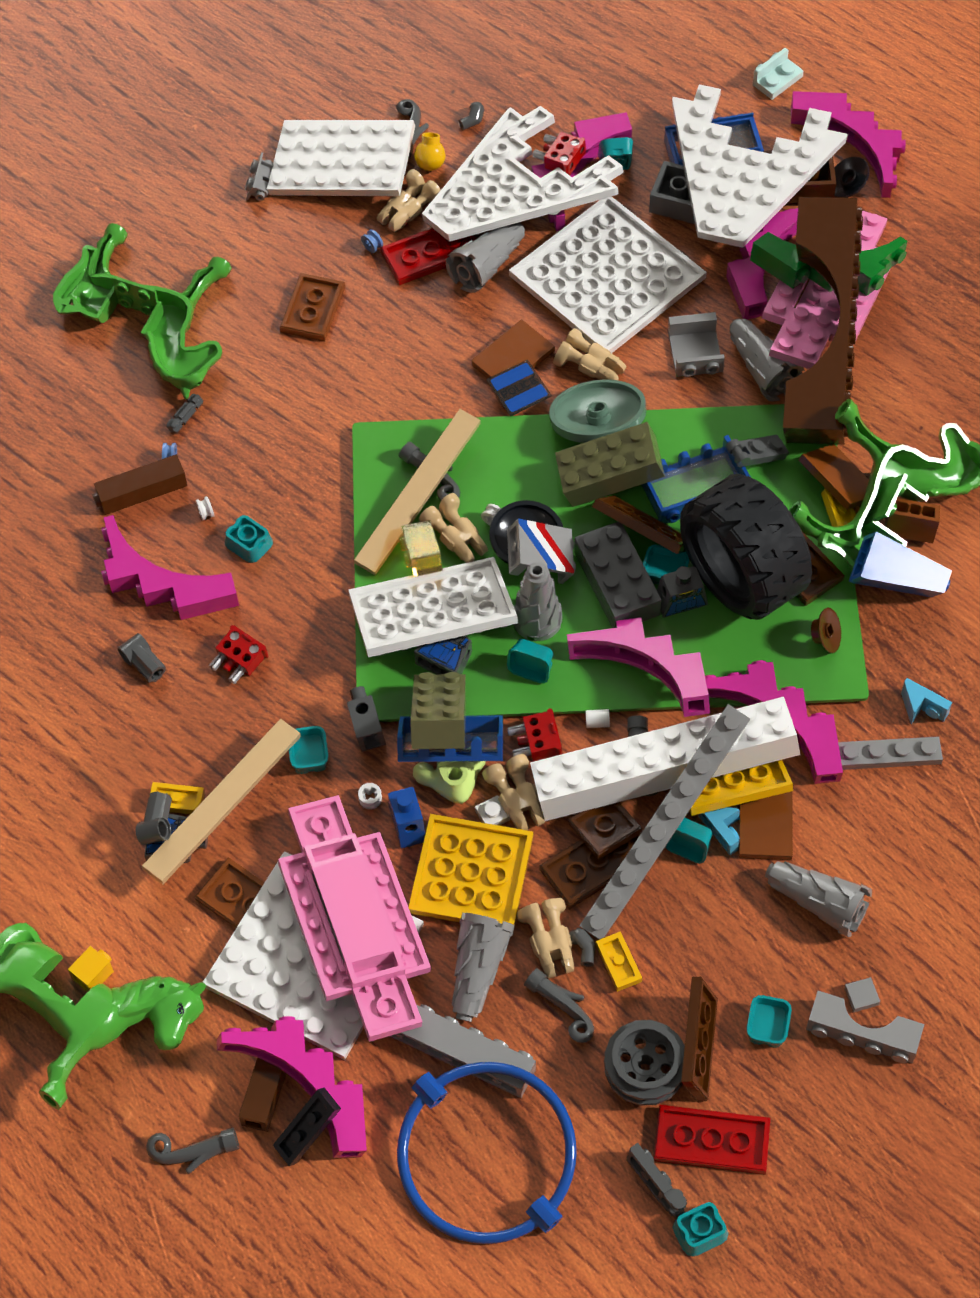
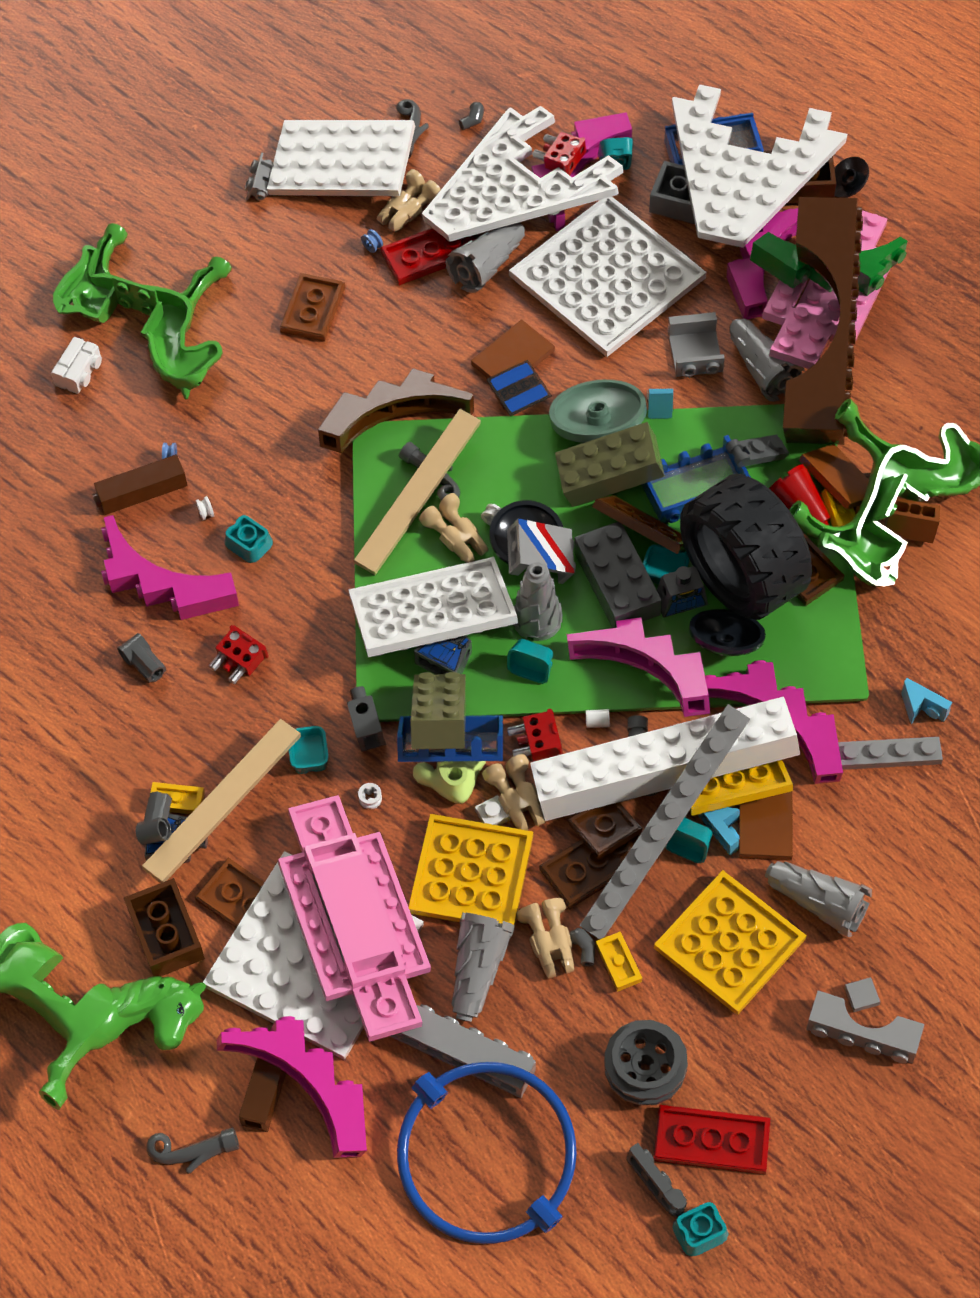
yellow brick [68,946,114,992] -> none
dark grey axle [166,394,203,433] -> none
black plate [273,1087,341,1166] -> none
blue torso [388,787,425,849] -> none
clear yellow brick [398,520,443,577] -> none
yellow piece [414,132,446,171] -> none
dark grey plant [524,968,594,1043] -> none
tan piece [553,328,627,380] -> none
reddish brown tile [681,977,718,1102] -> none
teal piece [747,995,792,1048] -> none
light aqua bracket [753,48,804,100] -> none
dark pink arch [791,91,906,198] -> none
reddish brown piece [811,607,841,653] -> none
slope [849,532,952,597] -> none
none -> white brick [51,337,102,394]
none -> reddish brown brick [124,878,205,976]
none -> arch [318,368,474,453]
none -> medium azure slope [647,389,673,419]
none -> yellow plate [654,870,807,1016]
none -> black dish [689,609,766,656]
none -> red cone [769,464,831,526]

